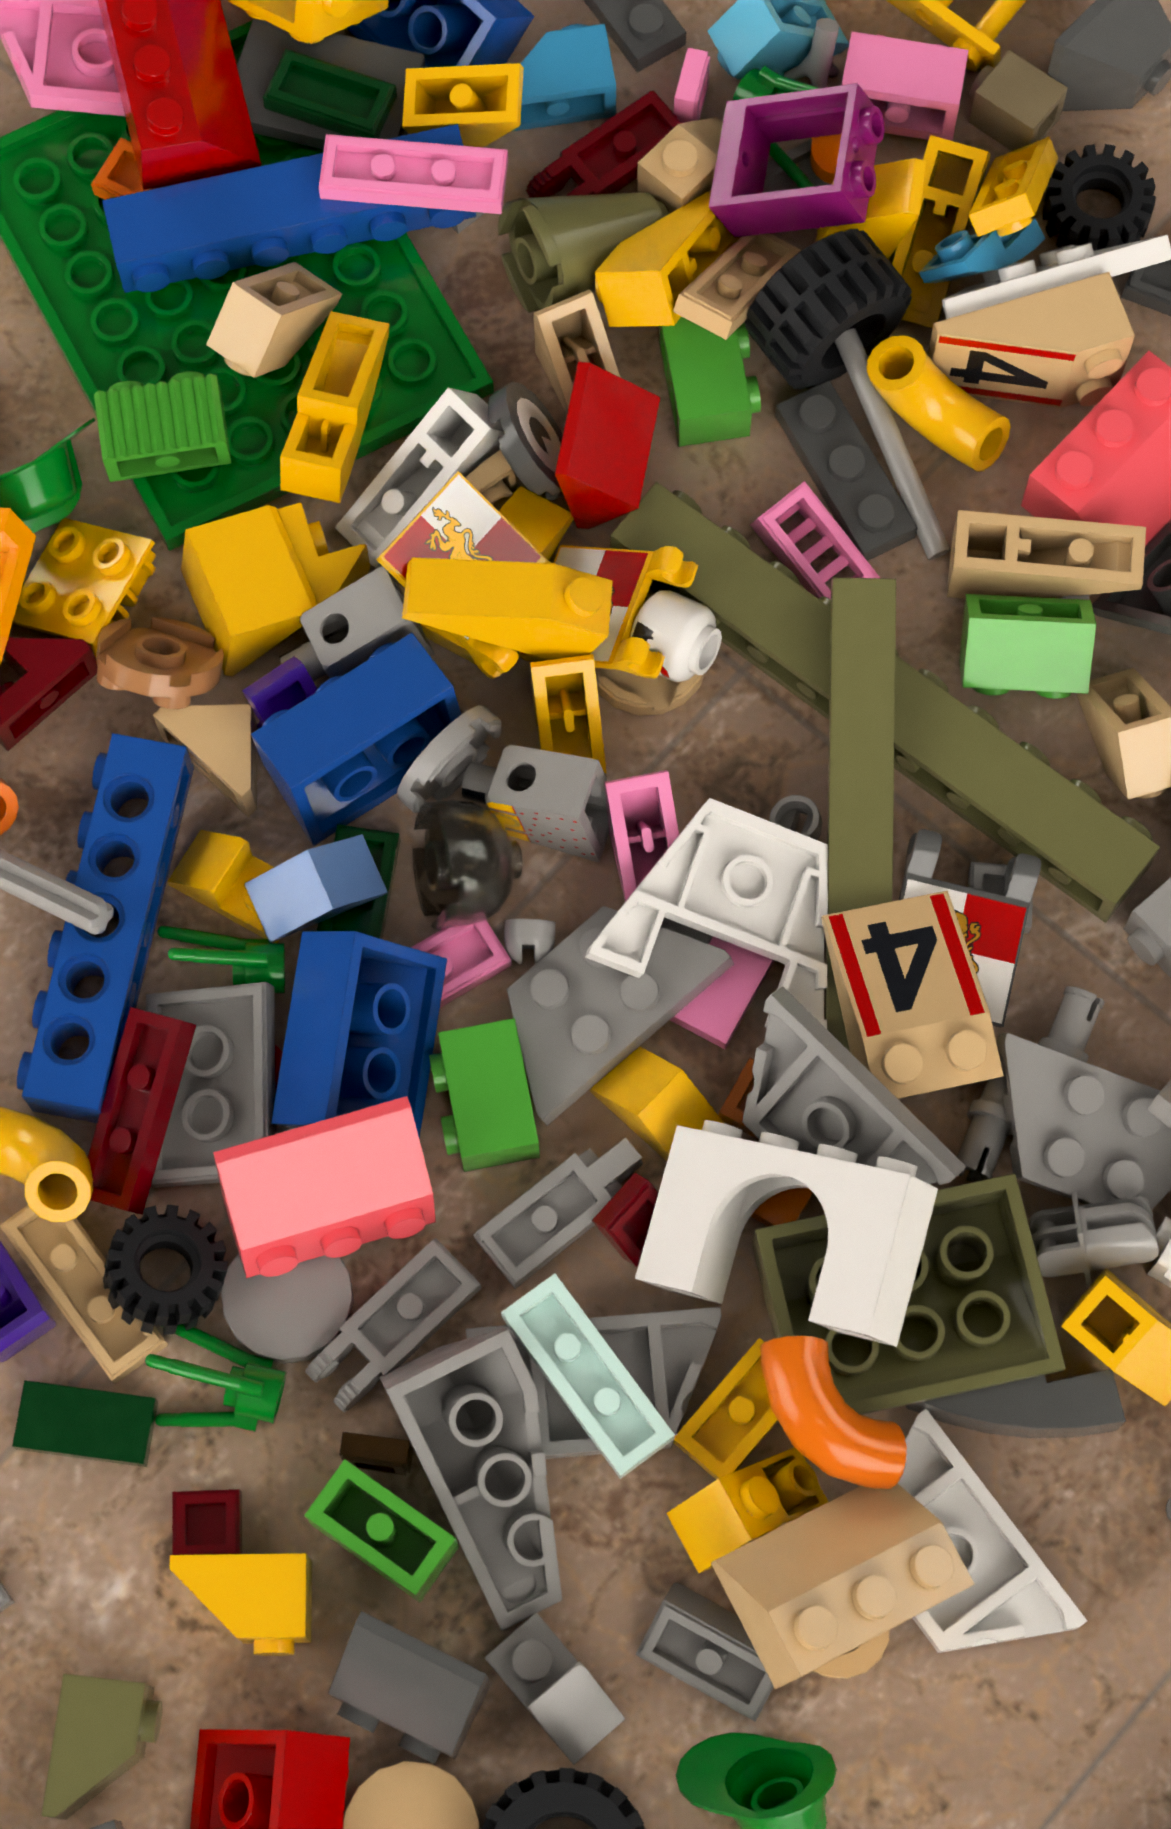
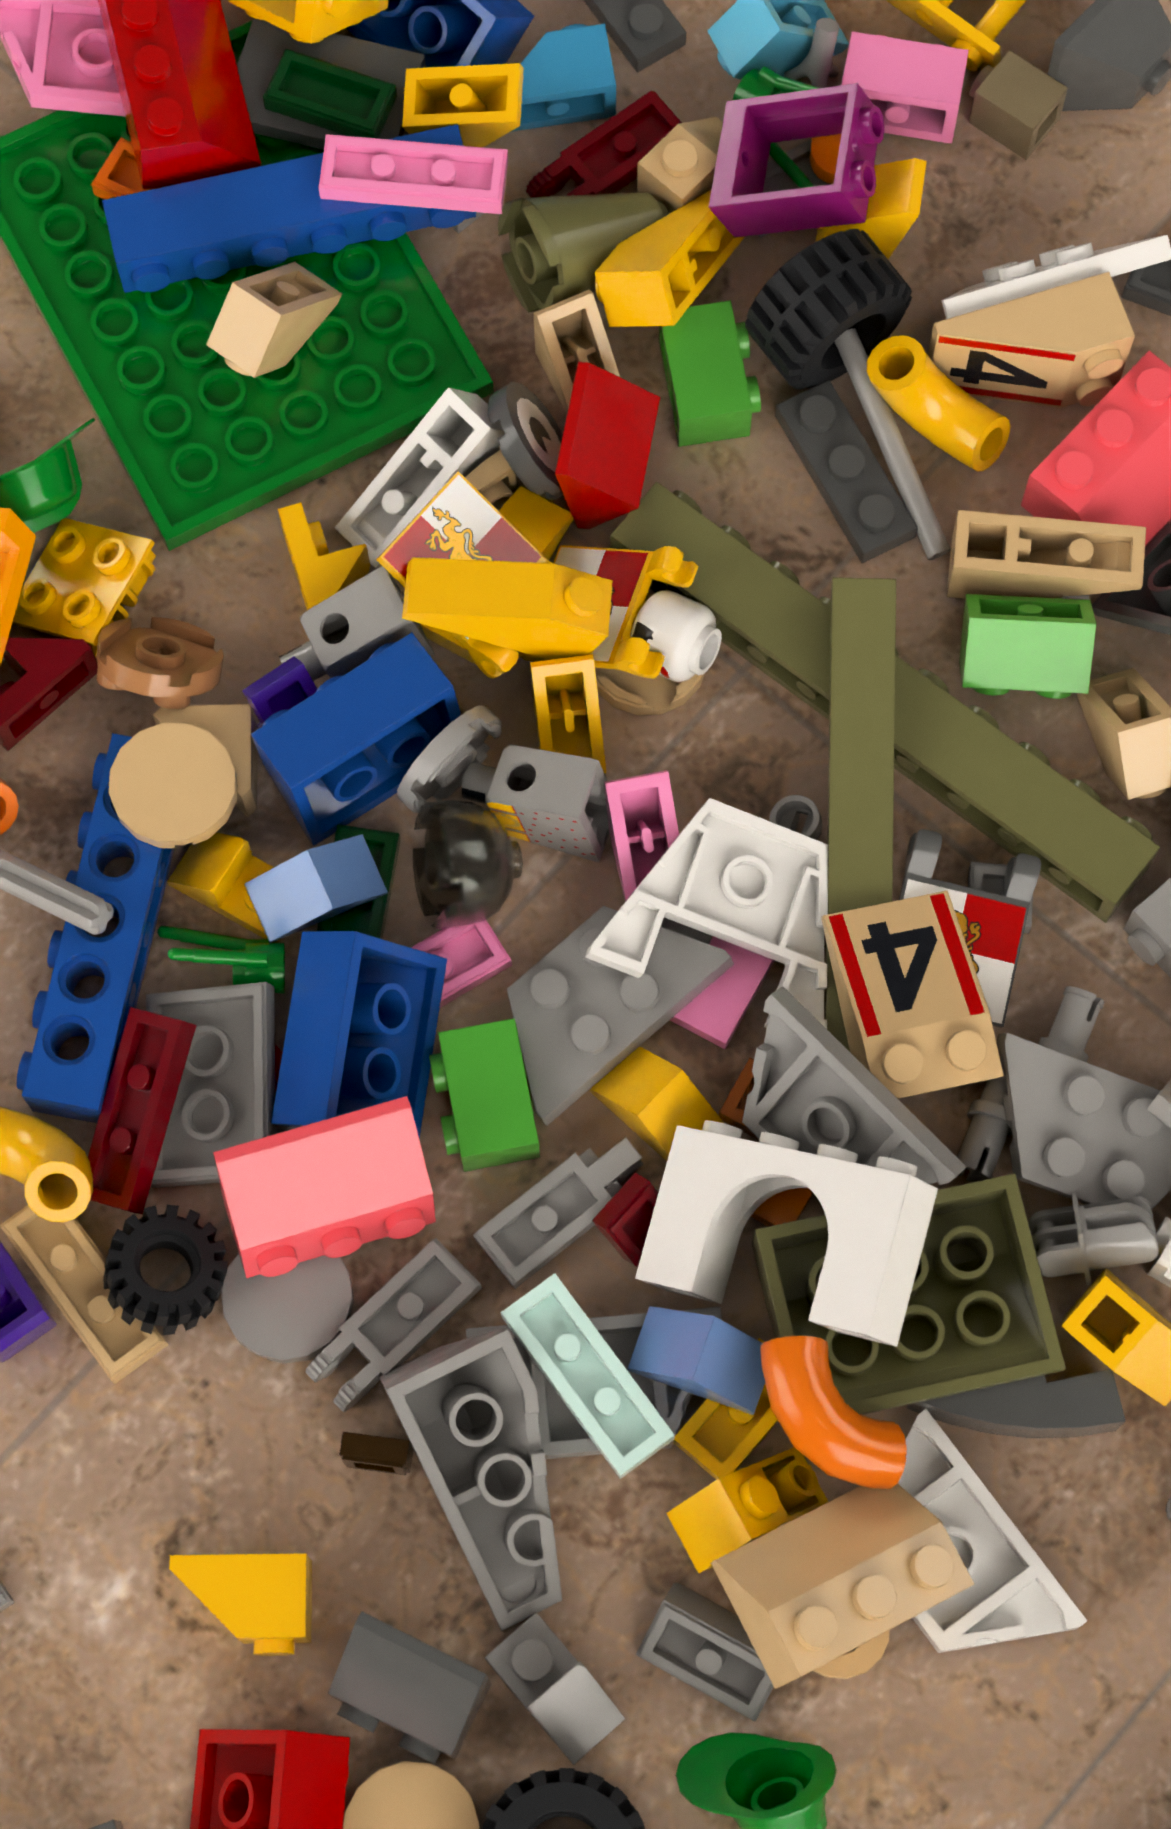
dark green tile [12,1380,158,1467] -> none
olive slope [41,1674,162,1820] -> none
bright green brick [94,372,232,482] -> none
green plant [145,1324,287,1432] -> none
dark red tile [172,1489,242,1555] -> none
yellow slope [181,505,318,677] -> none
yellow slope [280,311,389,503] -> none
bright green brick [304,1459,459,1603] -> none
light grey hinge [504,919,556,964] -> none
tan tile [673,233,801,340] -> none
bright pink tile [674,48,710,123] -> none
bright pink slope [750,481,880,599] -> none
yellow slope [892,135,991,328] -> none
dark azure slope [919,218,1046,283] -> none
yellow plate [968,136,1058,237] -> none
black tyre [1042,144,1156,251] -> none
none -> tan tile [109,723,238,848]
none -> medium blue slope [627,1306,765,1415]

